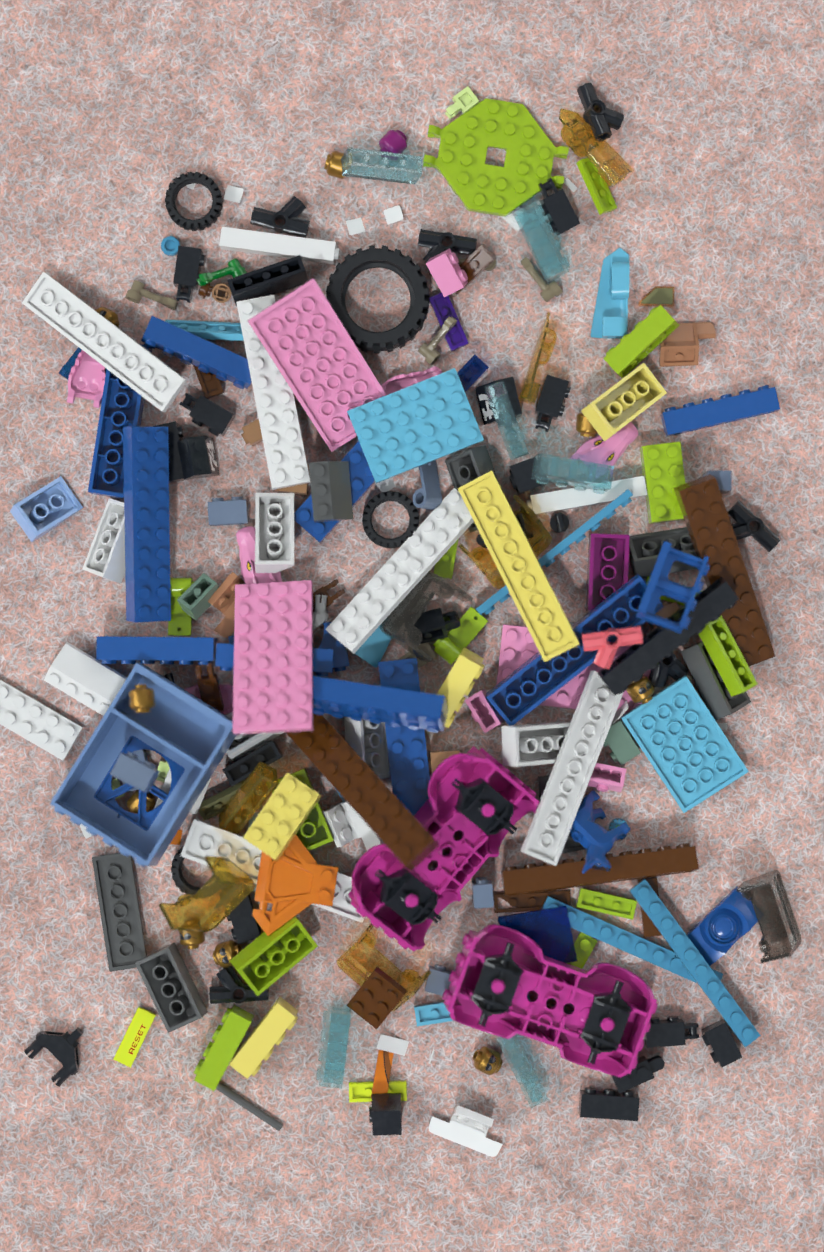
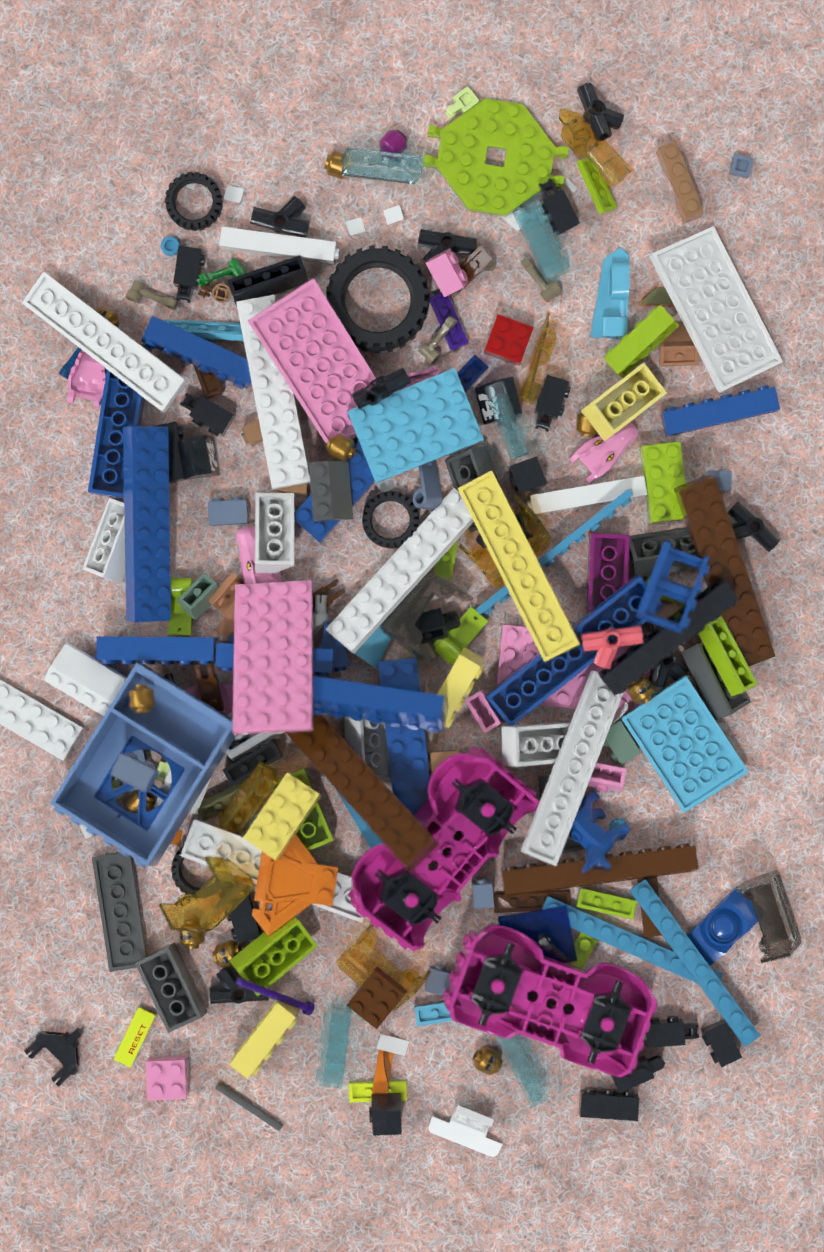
light blue slope [10,476,83,542] -> none
lime brick [193,1005,254,1091] -> none
white plate [323,801,382,851] -> none
clear light blue brick [531,453,614,494] -> none
black plate [550,512,569,533] -> none
none -> bright pink brick [146,1056,189,1101]
none -> dark purple bar [236,978,315,1015]
none -> pearl gold head [326,434,356,462]
none -> black piece [351,368,411,409]
none -> red brick [484,314,534,366]
none -> black bar [538,932,567,962]
none -> white plate [649,226,783,393]
none -> medium nougat arch [656,141,704,224]
none -> sand blue plate [729,154,754,179]

